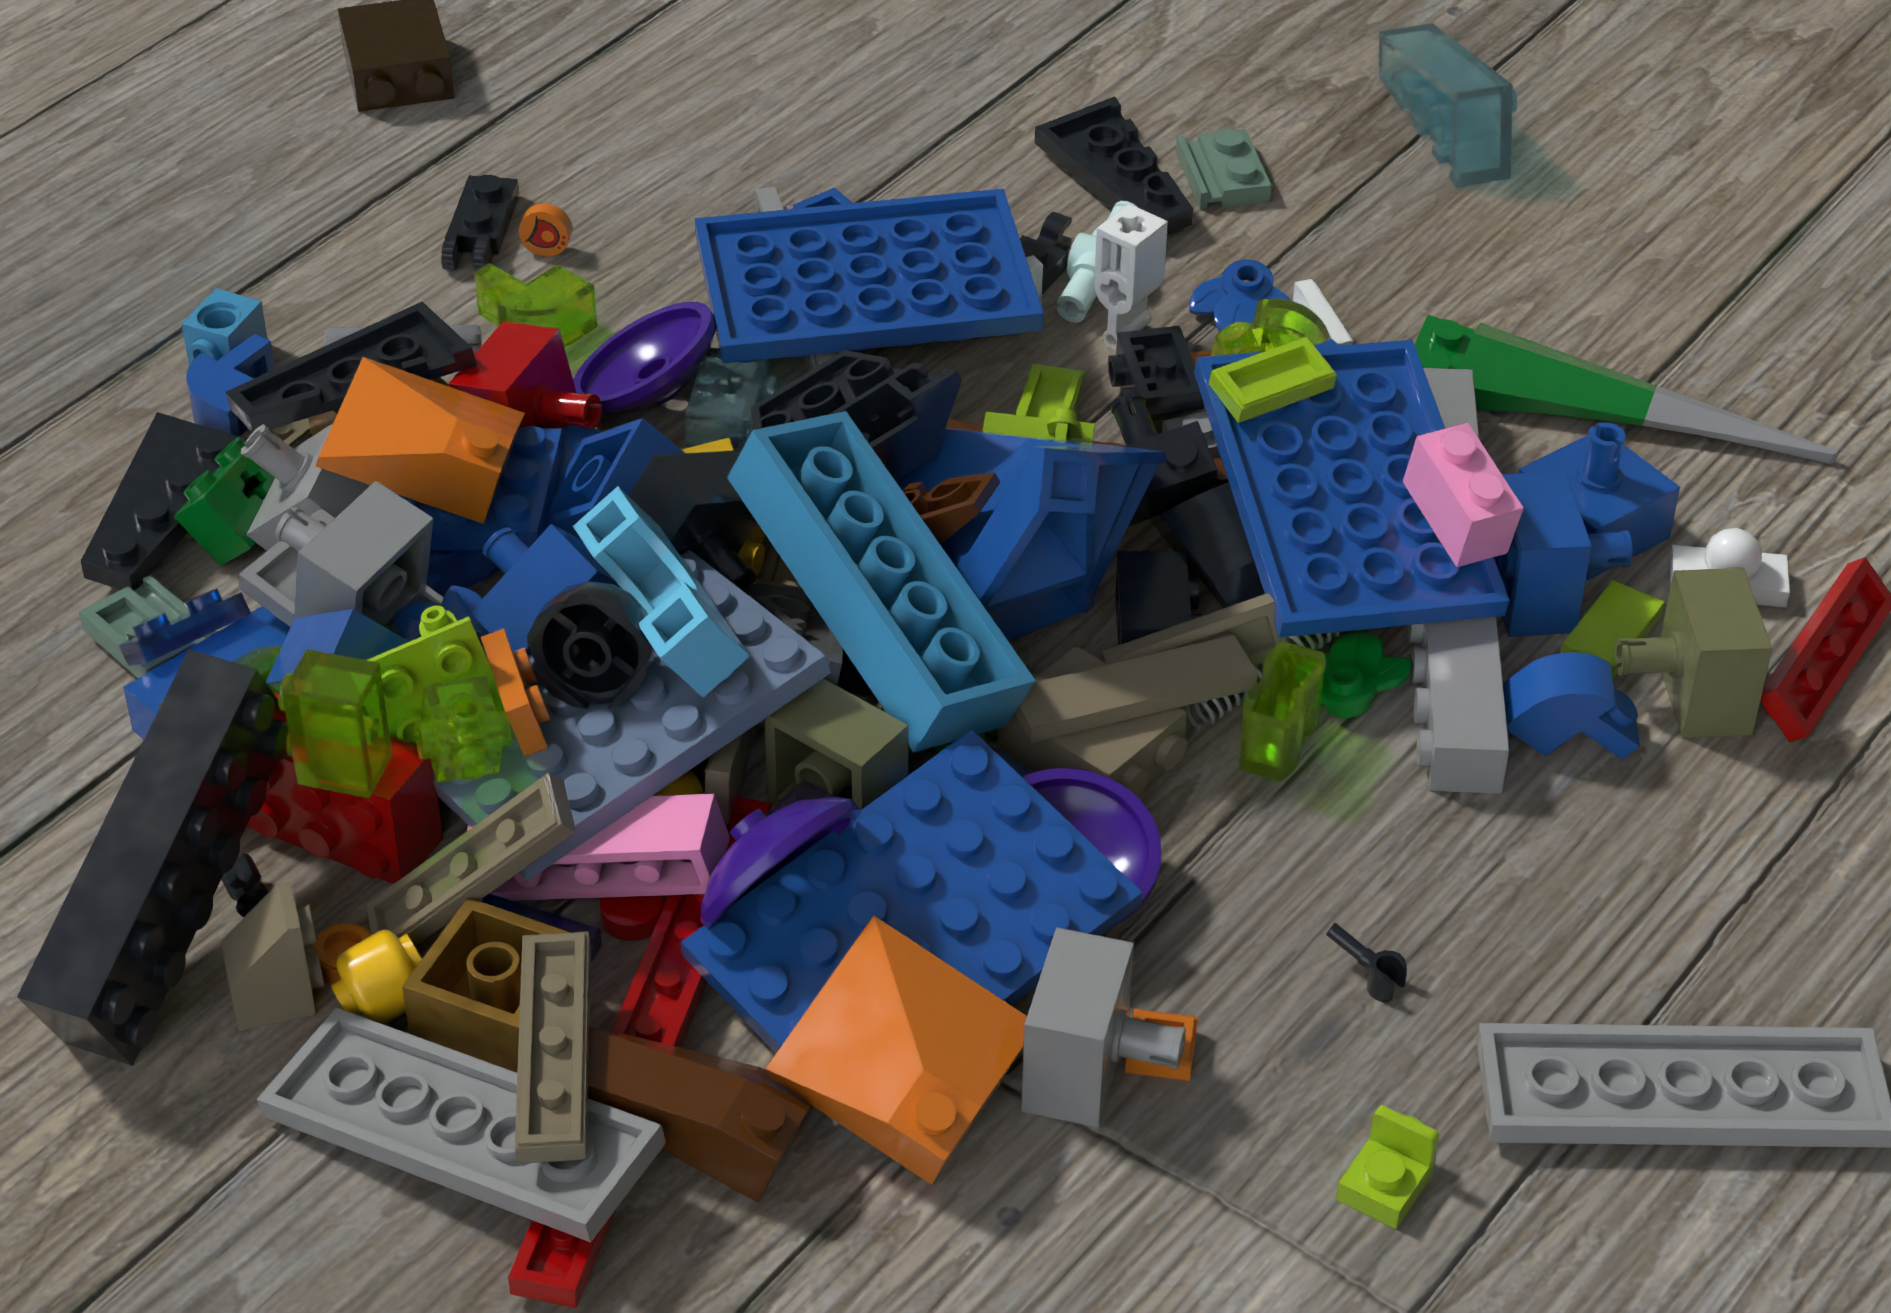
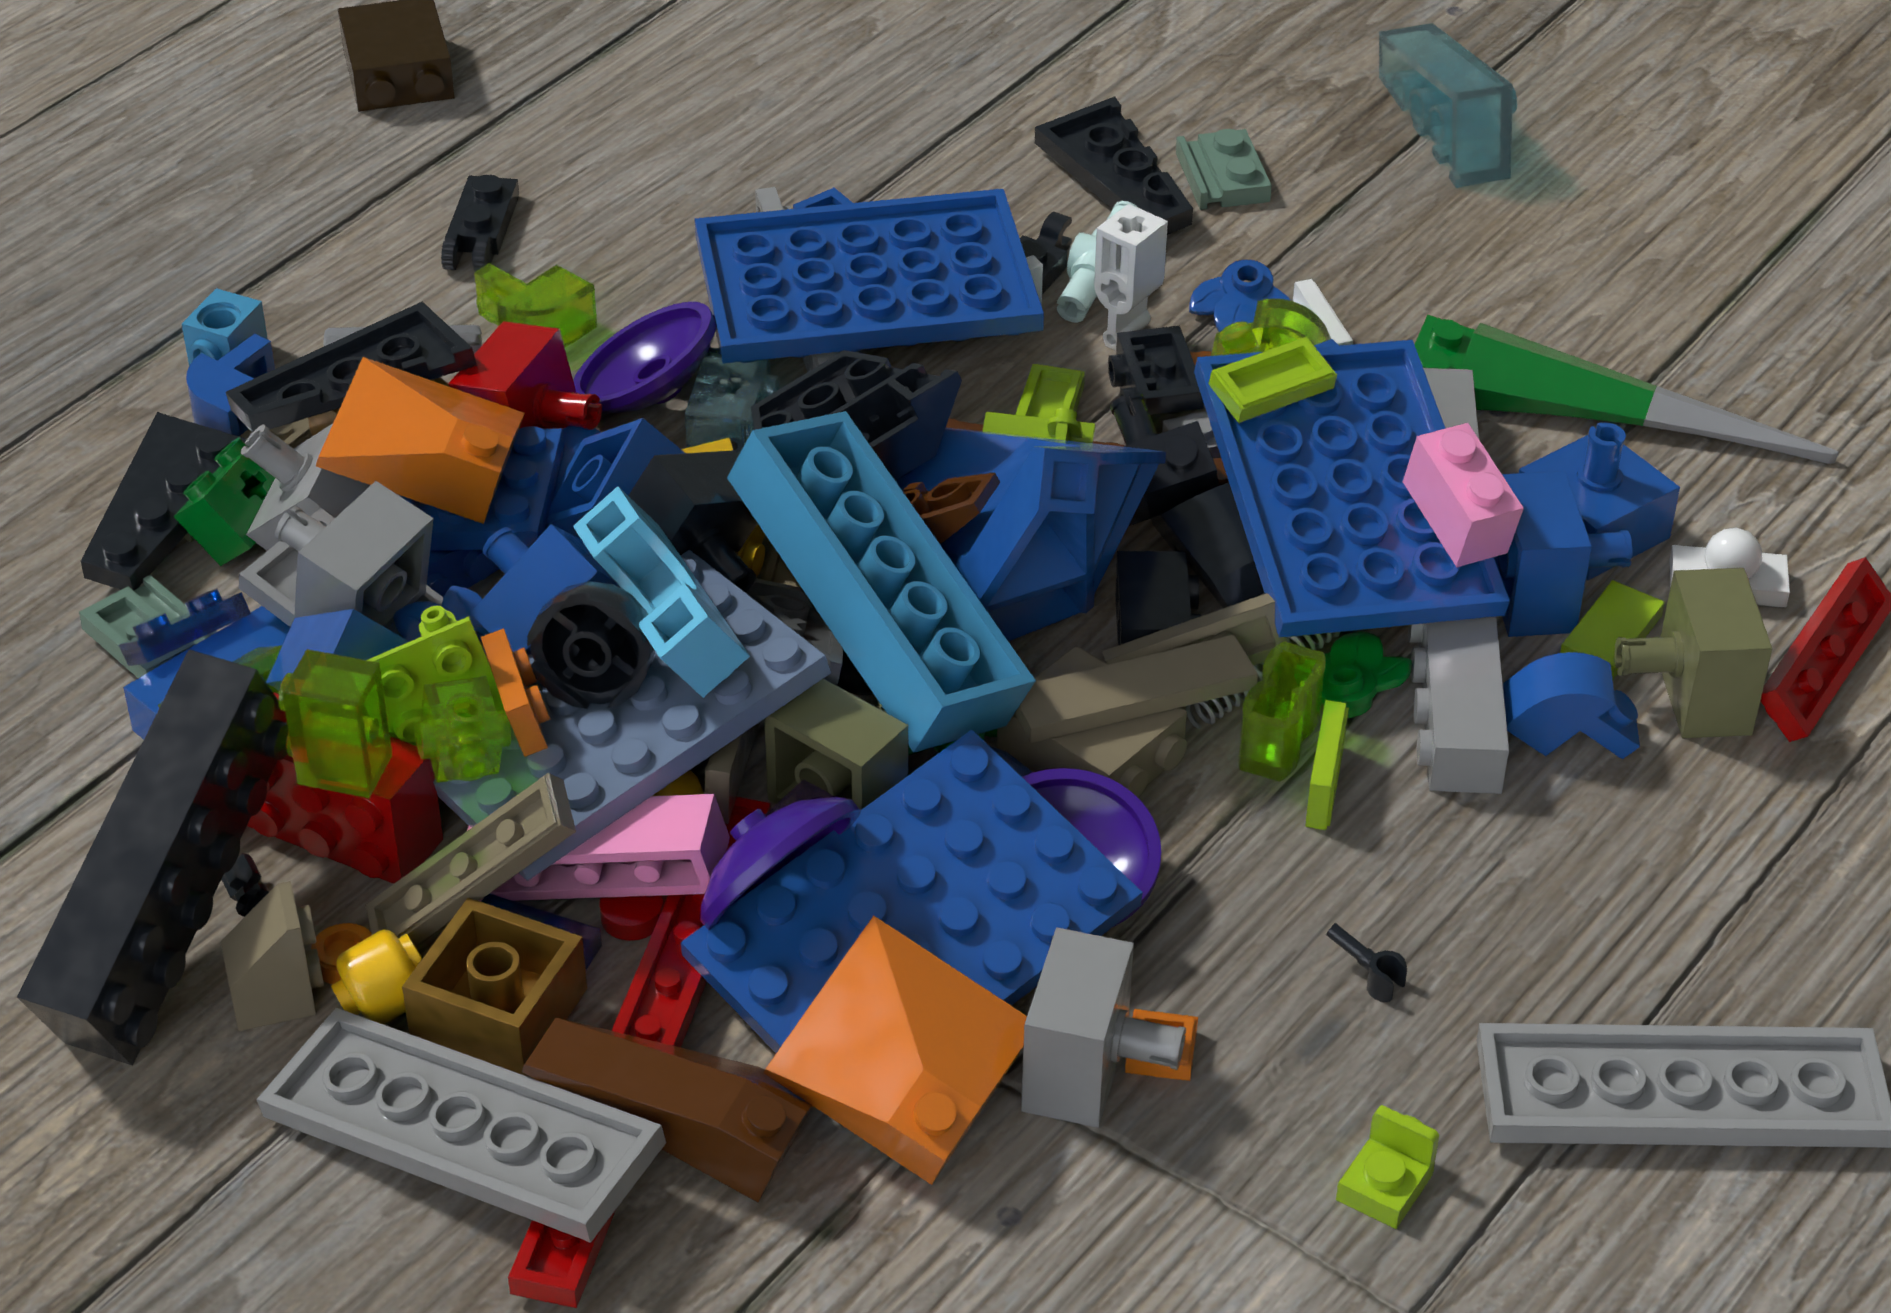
dark tan tile [515,932,591,1164] -> none
orange tile [518,203,573,257] -> none
none -> lime tile [1305,700,1349,830]

